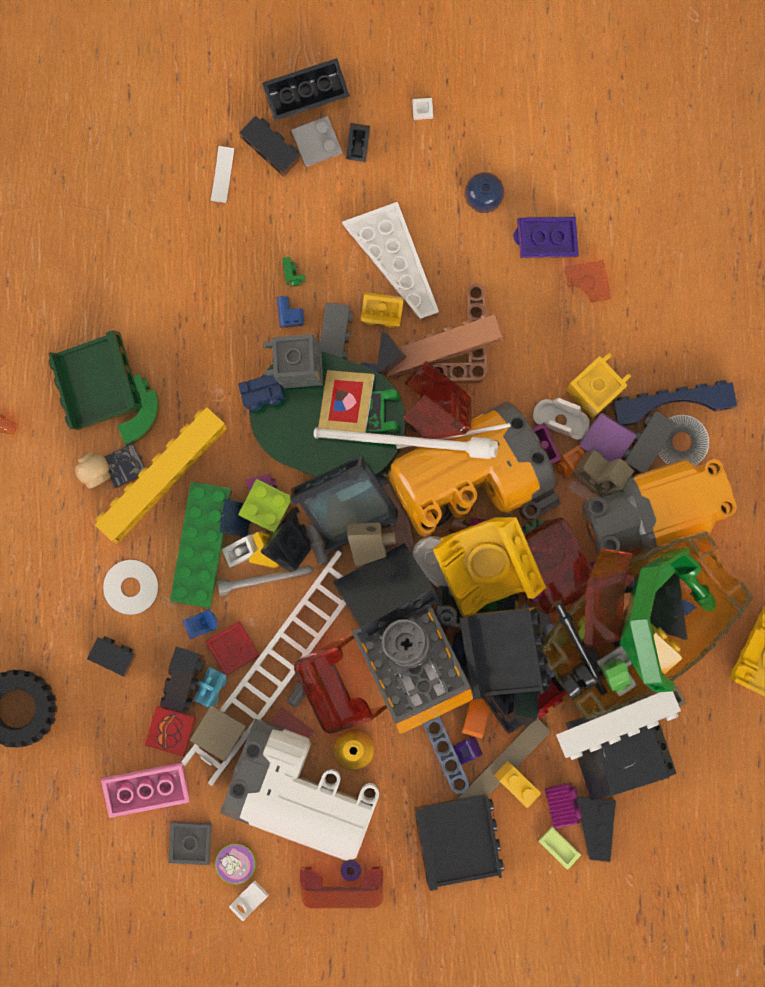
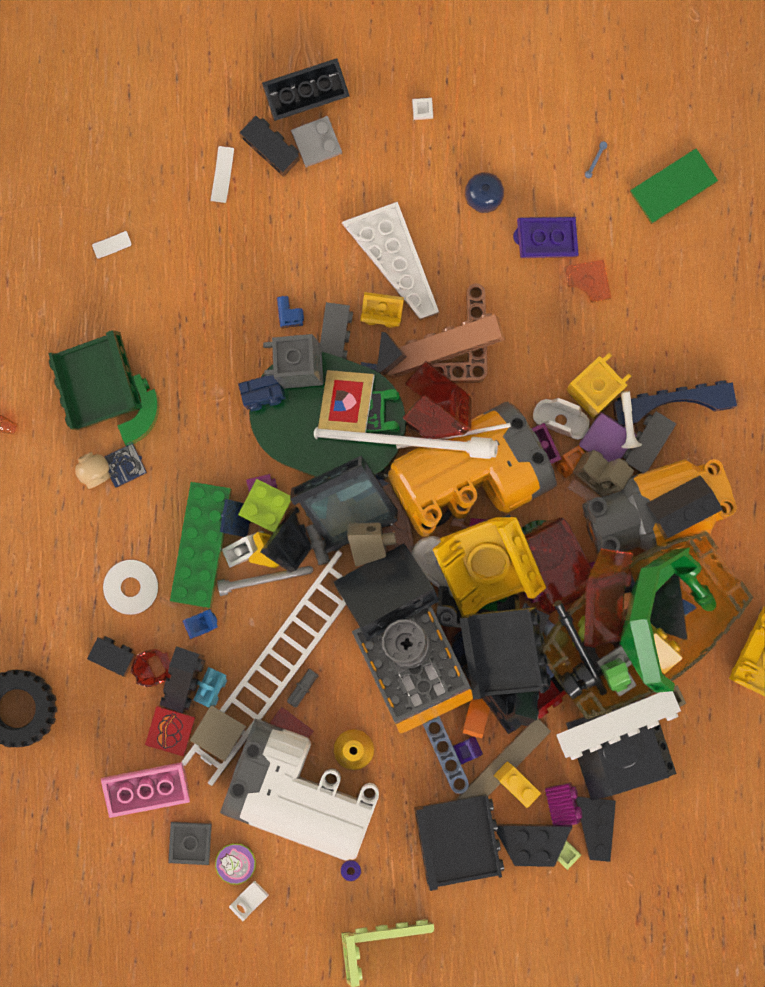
yellow brick [95,407,227,544] -> none
red tile [205,621,260,675] -> none
green bracket [282,257,306,287] -> none
clear red windscreen [294,635,387,734] -> none
clear red windscreen [300,866,383,908] -> none
black slope [346,123,370,162] -> none
dark grey piece [520,489,561,521] -> none
sticker [658,415,709,465] -> none
none -> white sticker [92,231,132,258]
none -> clear red helmet [130,649,171,687]
none -> yellowish green bracket [341,919,434,987]
none -> black wing [496,824,573,867]
none -> sand blue hinge [585,141,607,179]
none -> white piece [621,391,642,448]
none -> green tile [630,148,718,224]
none -> black slope [646,476,723,540]

